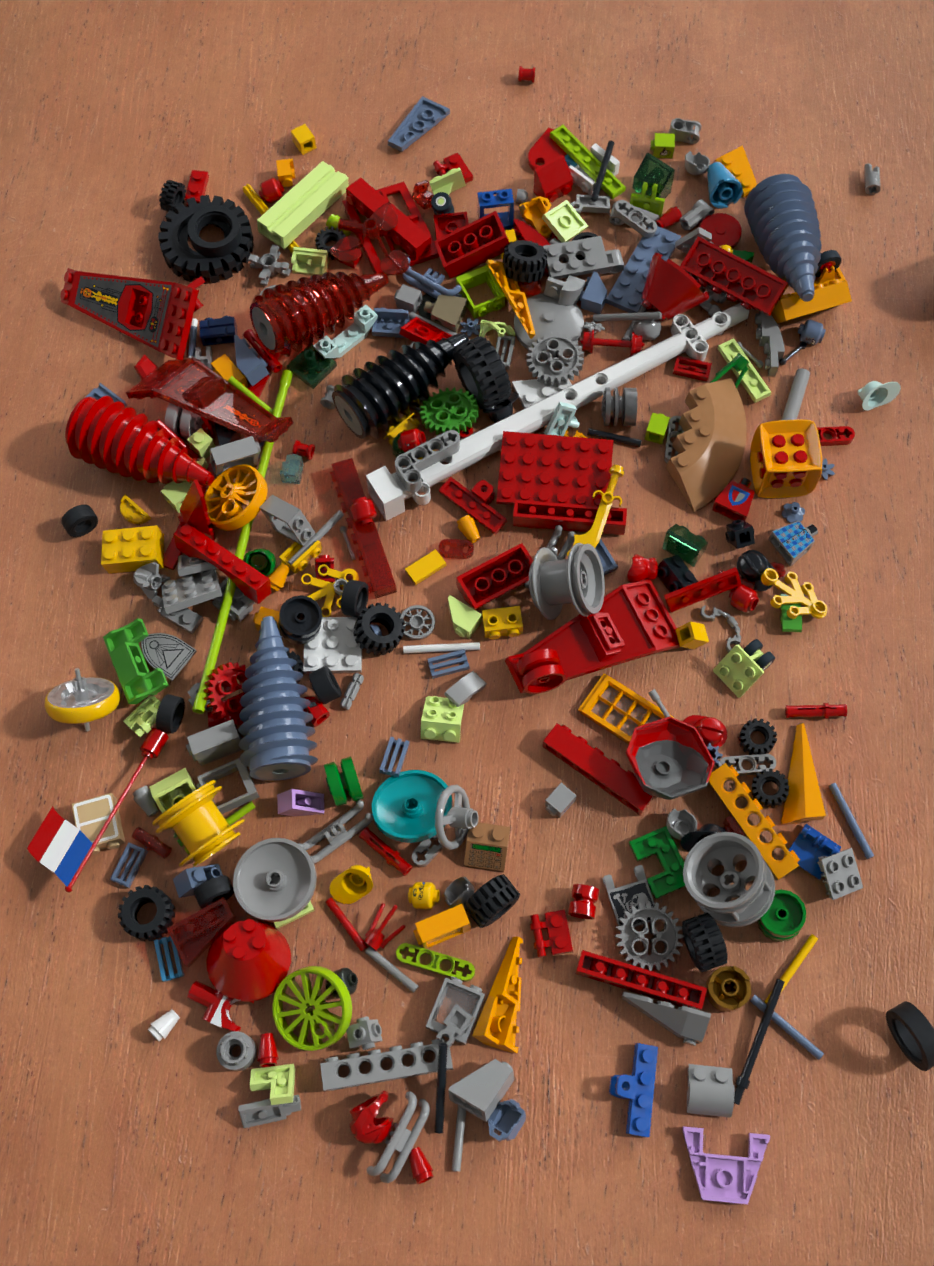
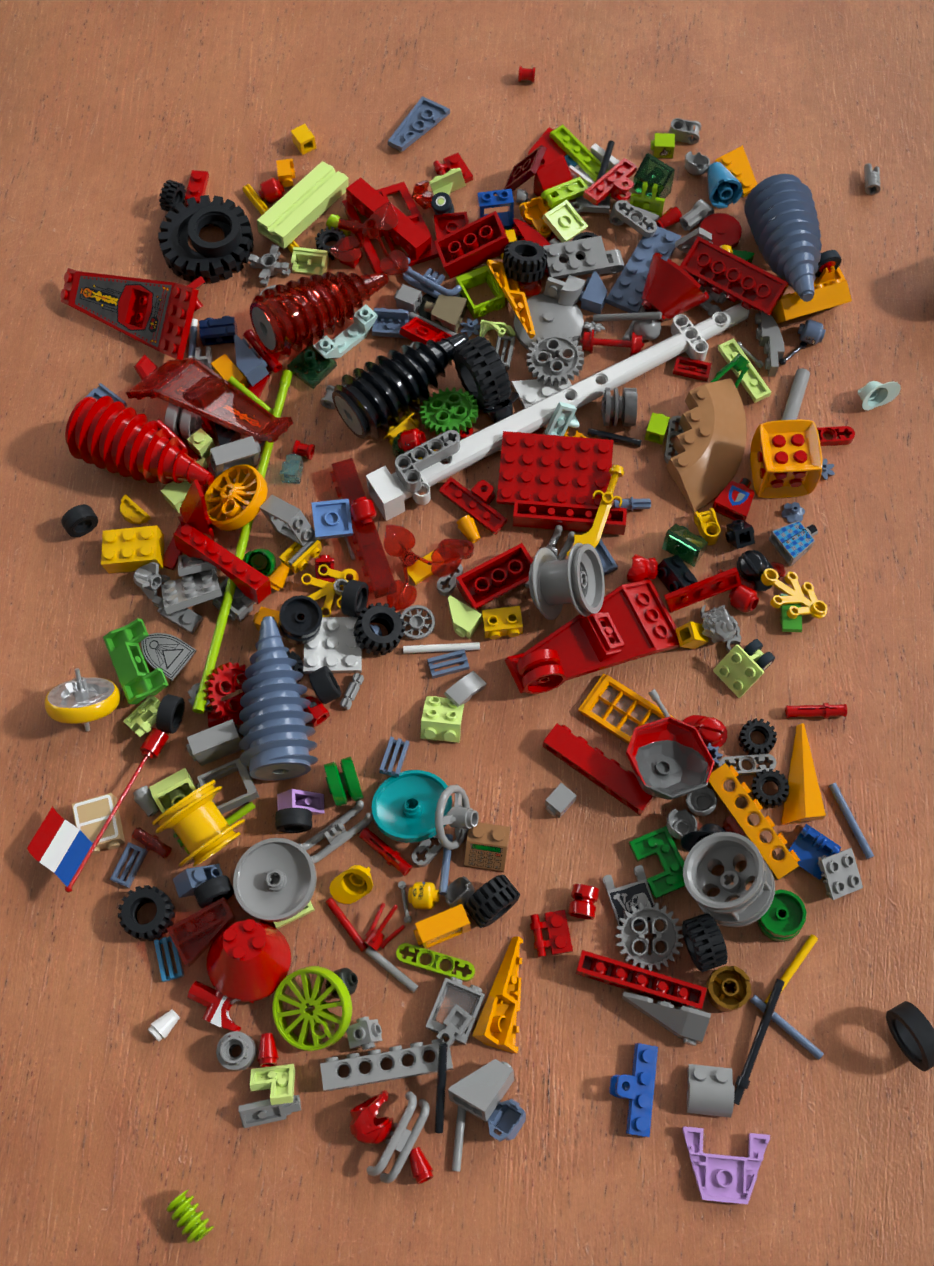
none -> lime piece [166,1190,214,1243]
none -> black tyre [275,808,312,833]
none -> medium blue plate [311,499,353,540]
none -> clear red plant [384,524,462,611]
none -> light grey hinge [398,881,412,924]
none -> light grey beam [437,562,463,596]
none -> sand blue bar [439,834,453,895]
none -> dark red tile [504,145,547,192]
none -> lime plate [541,177,589,209]
none -> red plate [583,158,638,206]
none -> sand blue axle [614,497,651,512]
none -> light grey hair [686,786,717,816]
none -> yellow piece [694,508,720,545]
none -> light grey hair [701,605,737,643]

